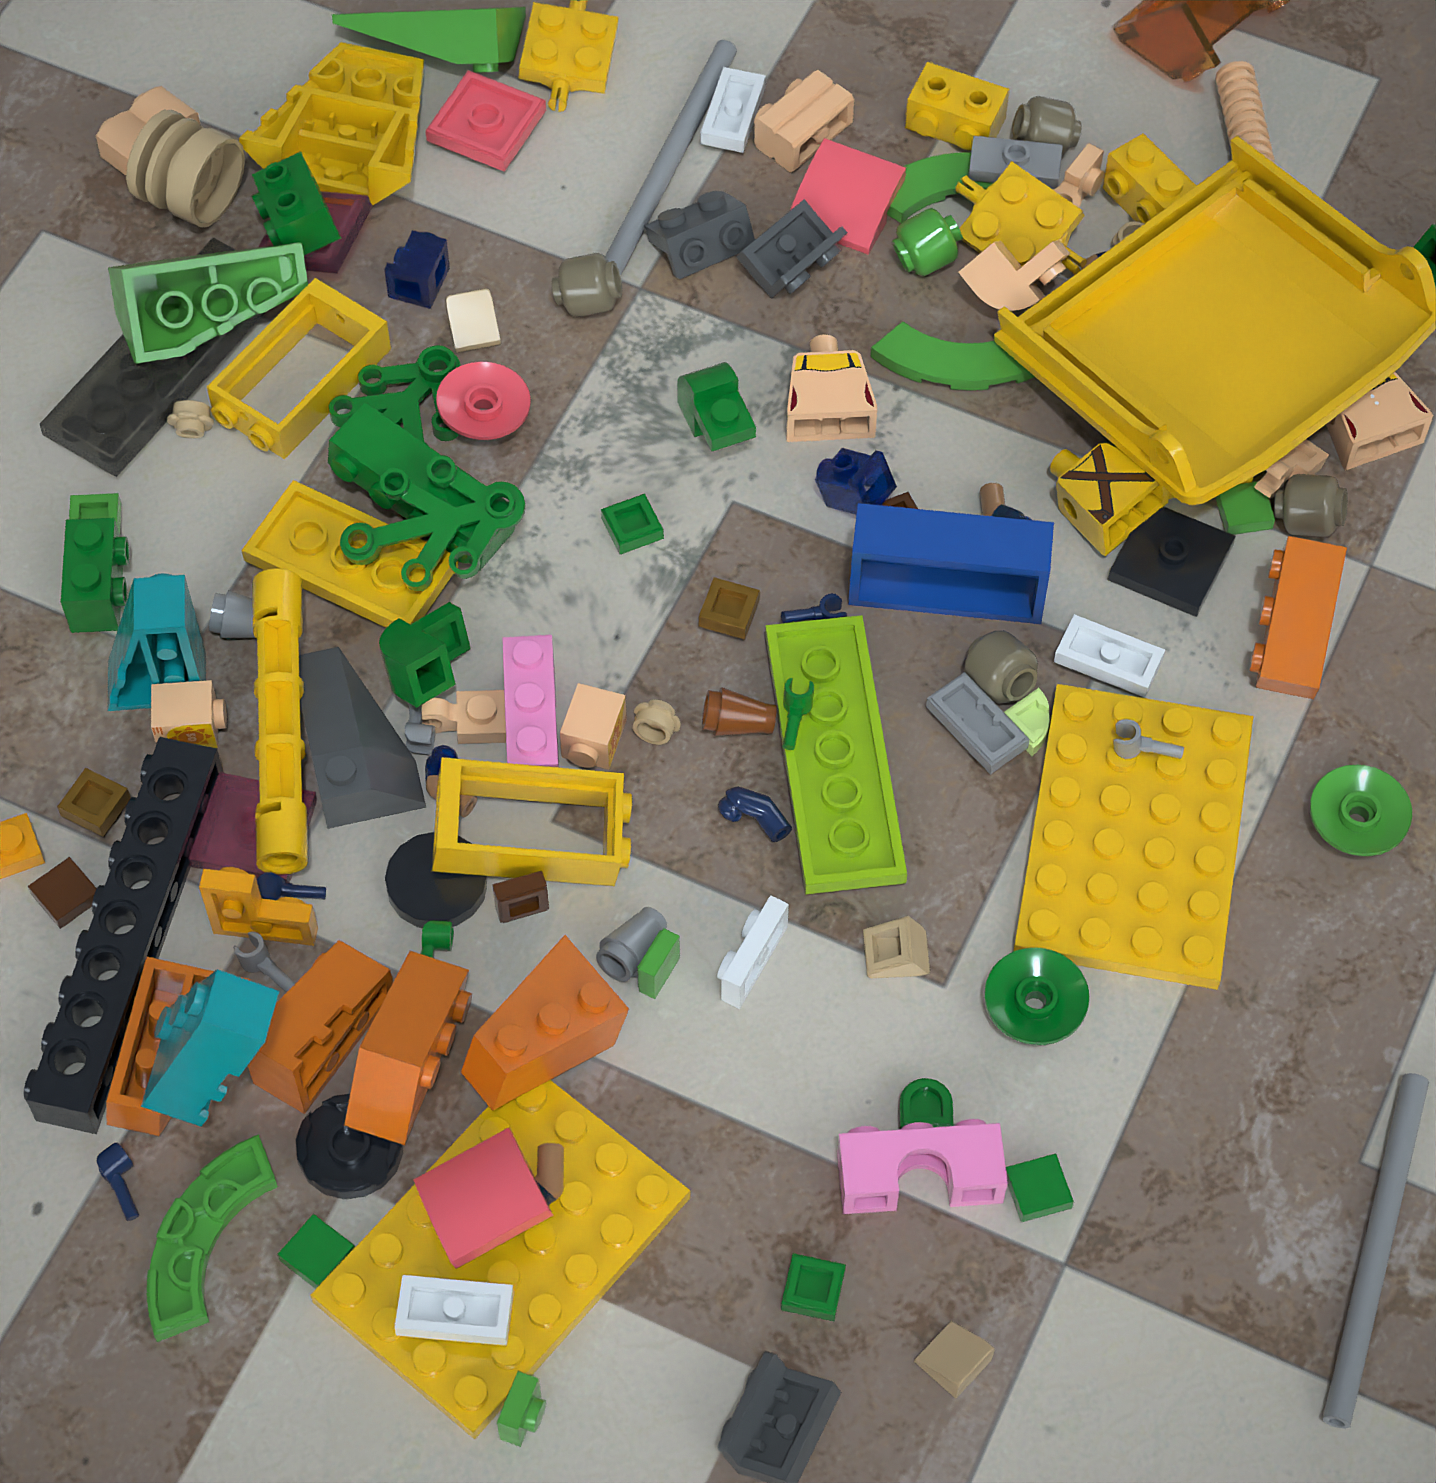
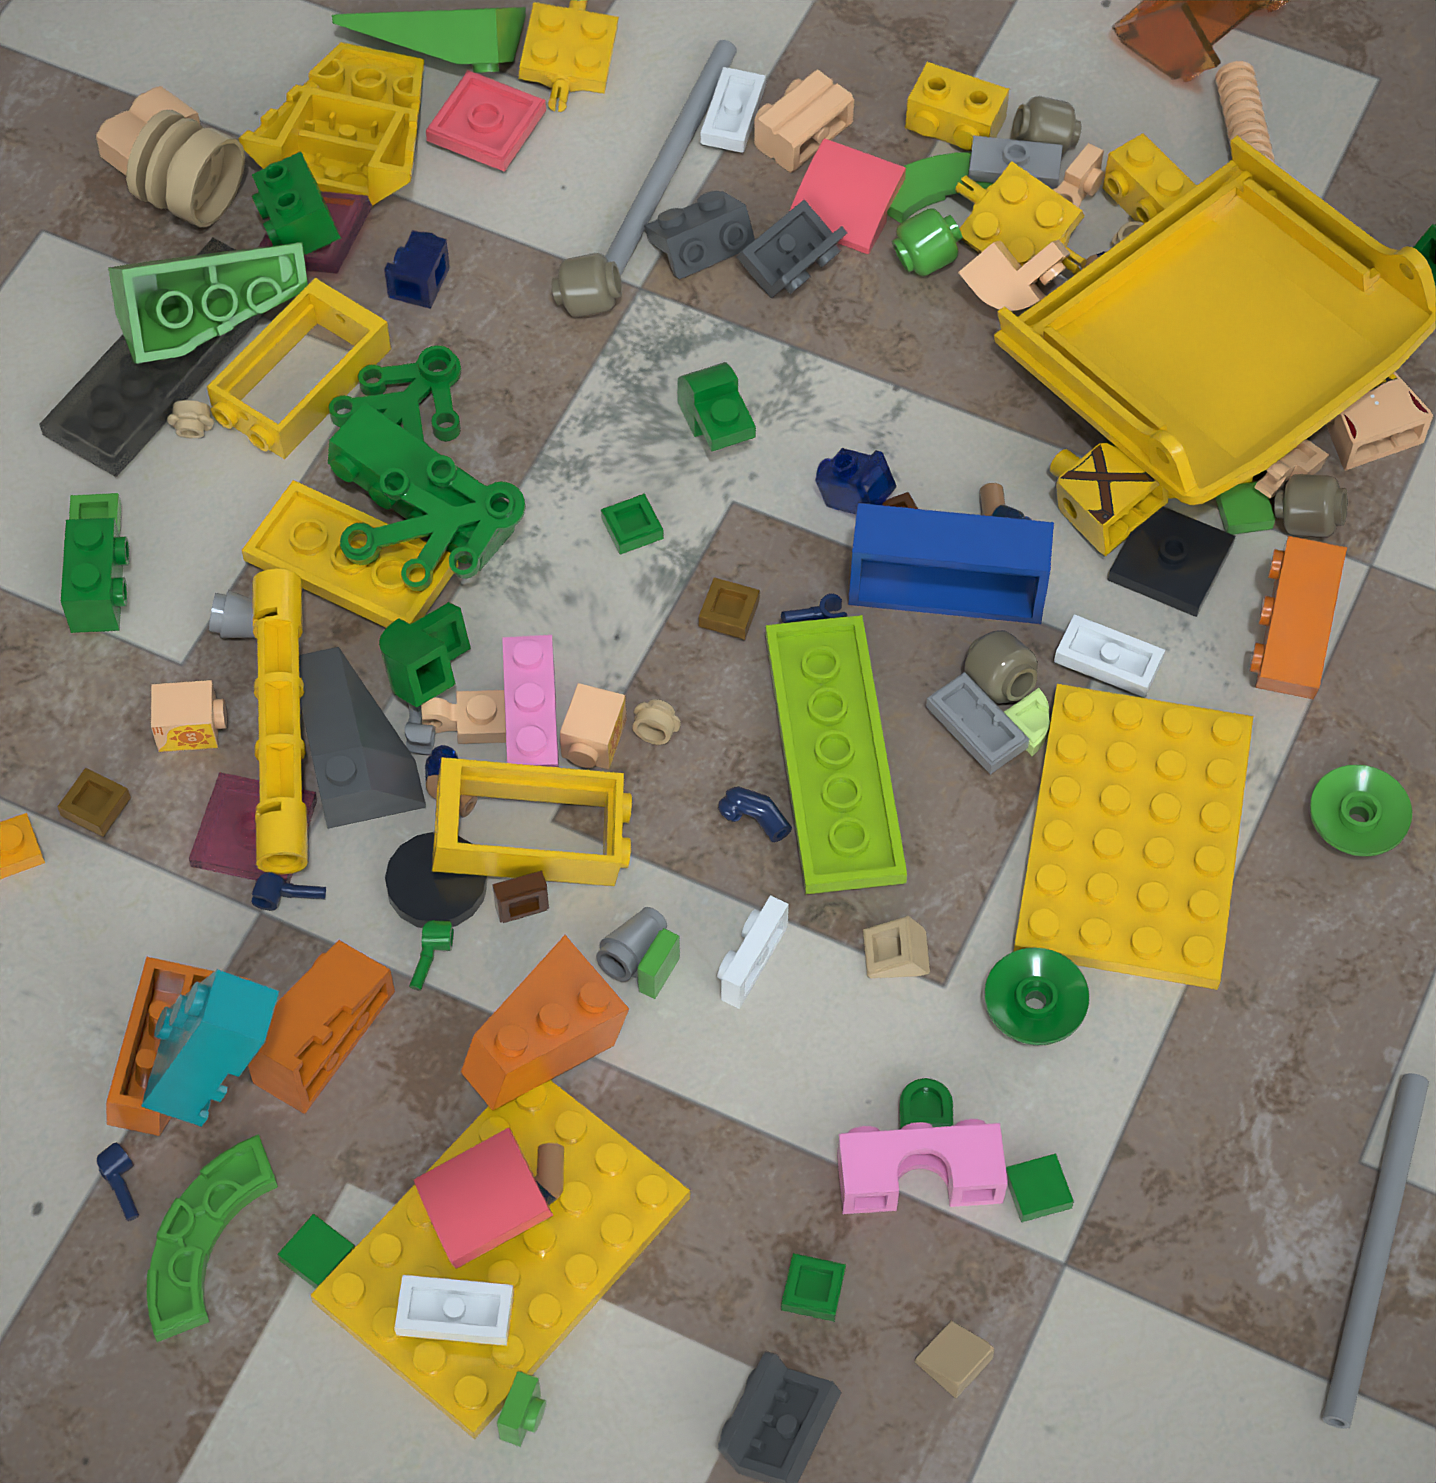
black brick [24,737,224,1134] -> none
reddish brown tile [28,857,97,929] -> none
teal wedge [108,573,206,711] -> none
light orange plate [199,867,318,946] -> none
light grey hand [234,932,295,993] -> none
black tile [295,1094,403,1199] -> none
orange wedge [344,951,472,1145] -> none
coral dish [436,362,530,440] -> none
slope [445,289,501,353] -> none
dark orange cone [702,687,777,736] -> none
green hand [782,678,814,750] -> none
light nougat torso [786,335,877,442] -> none
bright green tile [870,322,1035,390] -> none
light grey hand [1113,719,1184,759] -> none

